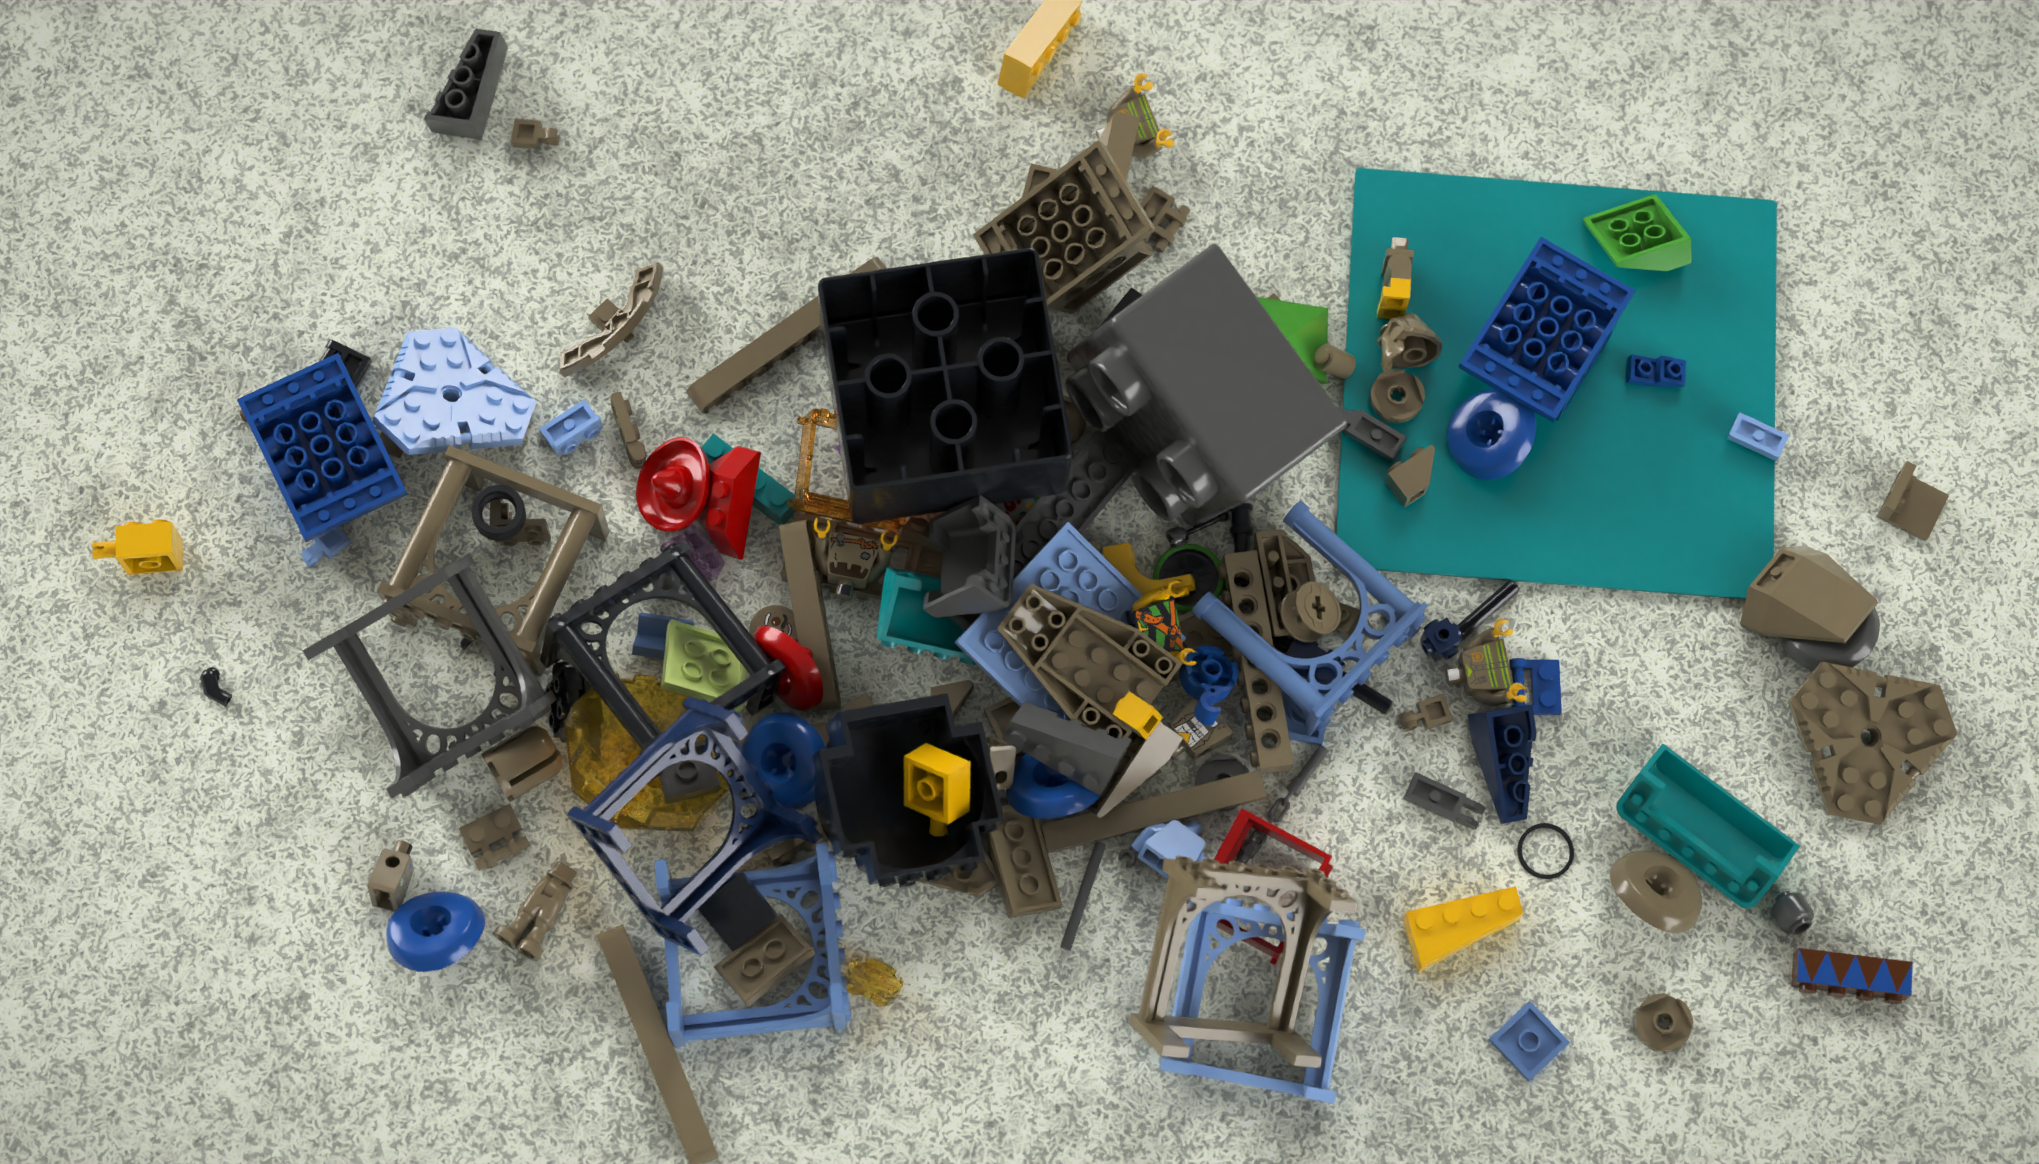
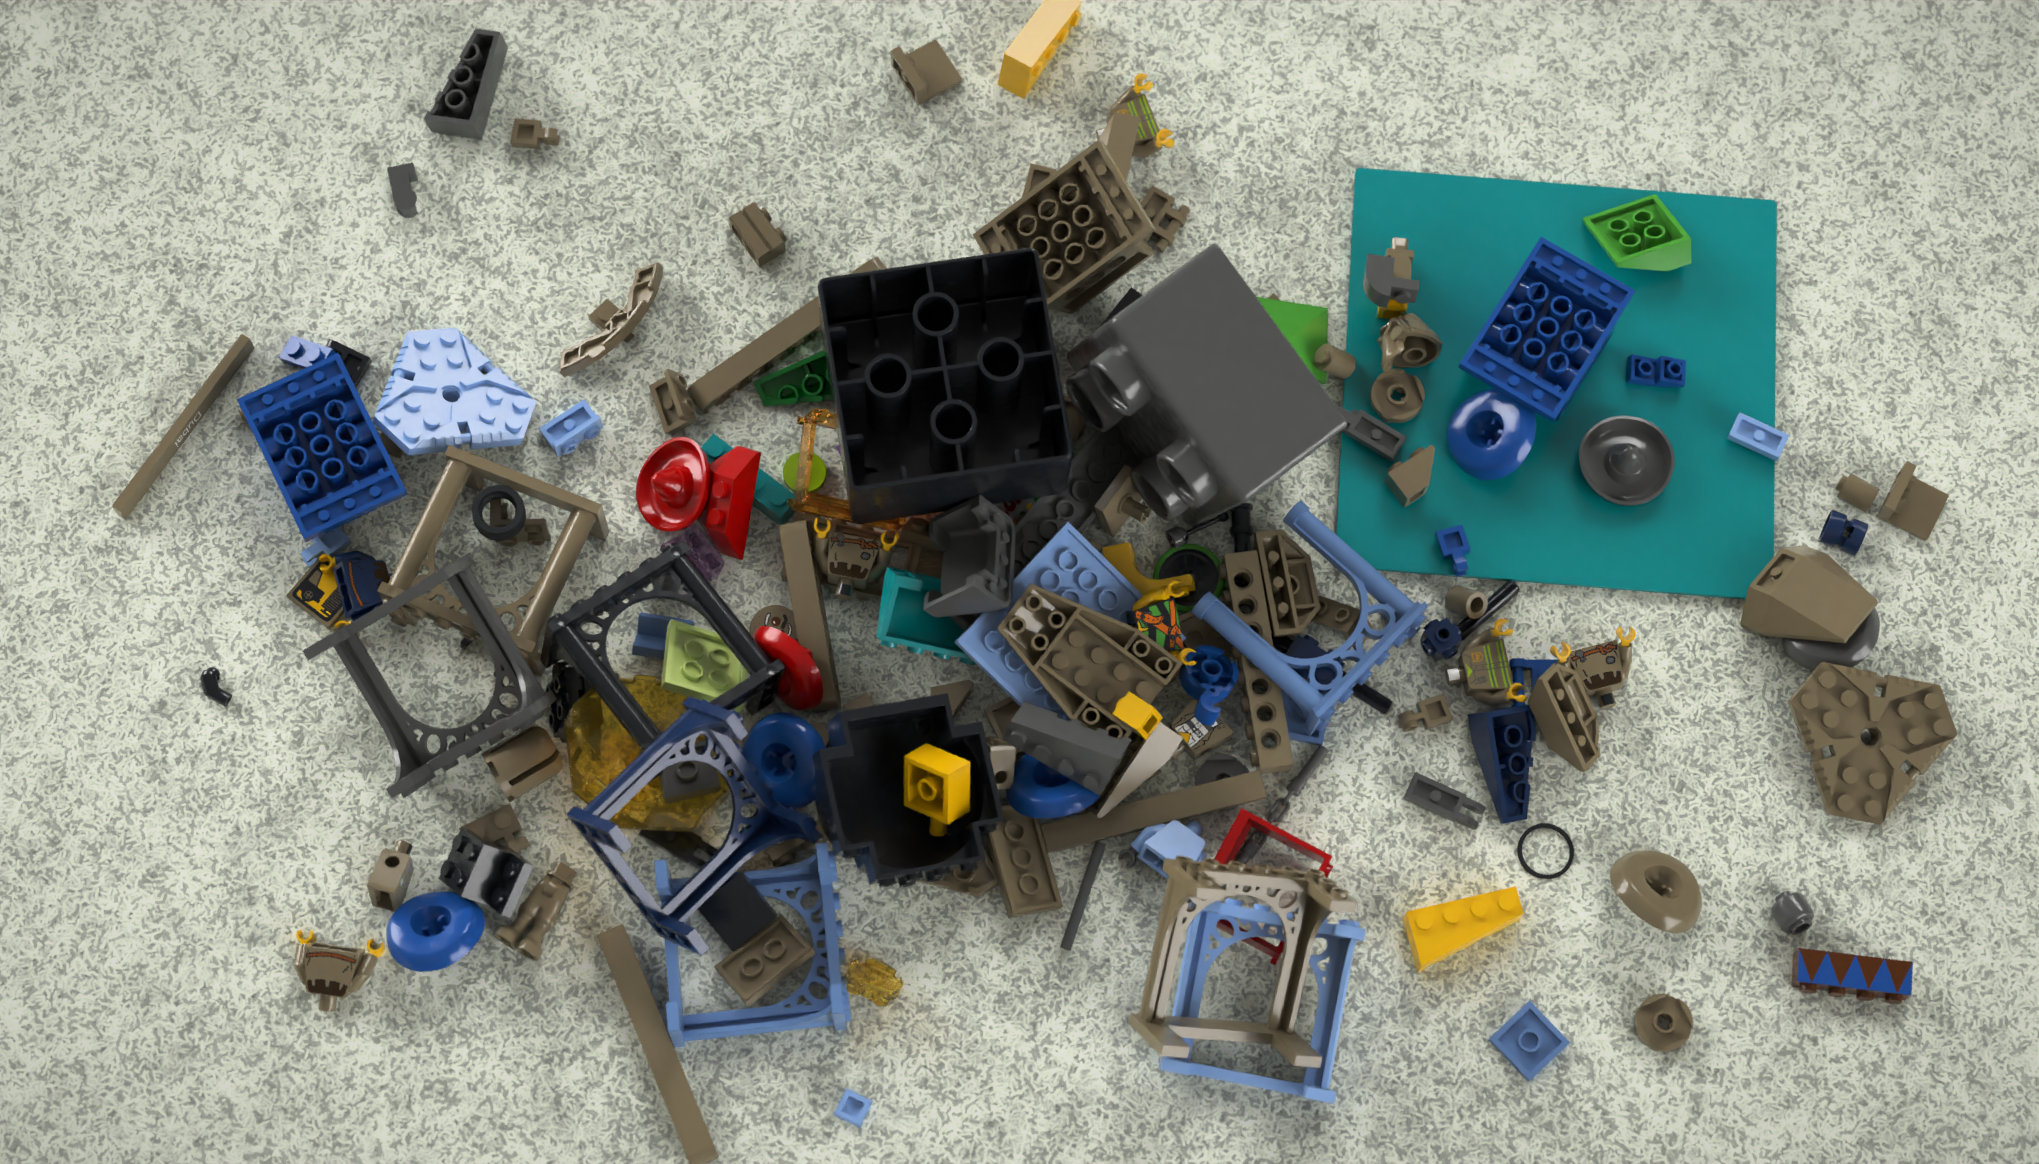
yellow brick [92,519,183,575] -> none
dark tan hinge [610,391,647,469] -> none
dark tan piece [1280,582,1341,643] -> none
teal windscreen [1616,743,1800,908] -> none
none -> dark tan tile [112,334,254,520]
none -> plate [279,335,337,369]
none -> tile [286,554,344,630]
none -> dark tan torso [294,930,385,1012]
none -> dark blue torso [319,550,393,628]
none -> dark grey leg [387,162,420,218]
none -> black bracket [439,827,534,918]
none -> black hinge [639,810,718,869]
none -> dark tan bracket [649,369,697,435]
none -> dark tan brick [729,202,787,268]
none -> green wedge [753,350,832,406]
none -> lime piece [783,451,827,495]
none -> light blue tile [834,1088,873,1128]
none -> dark tan bracket [891,40,962,106]
none -> dark tan tile [1094,465,1151,538]
none -> dark grey brick [1363,254,1420,308]
none -> blue plate [1435,525,1470,577]
none -> dark tan brick [1445,585,1488,619]
none -> dark tan wedge [1528,663,1601,772]
none -> torso [1550,626,1636,710]
none -> dark grey hat [1579,416,1674,506]
none -> dark blue wheel [1818,509,1869,556]
none -> dark tan brick [1835,473,1880,513]

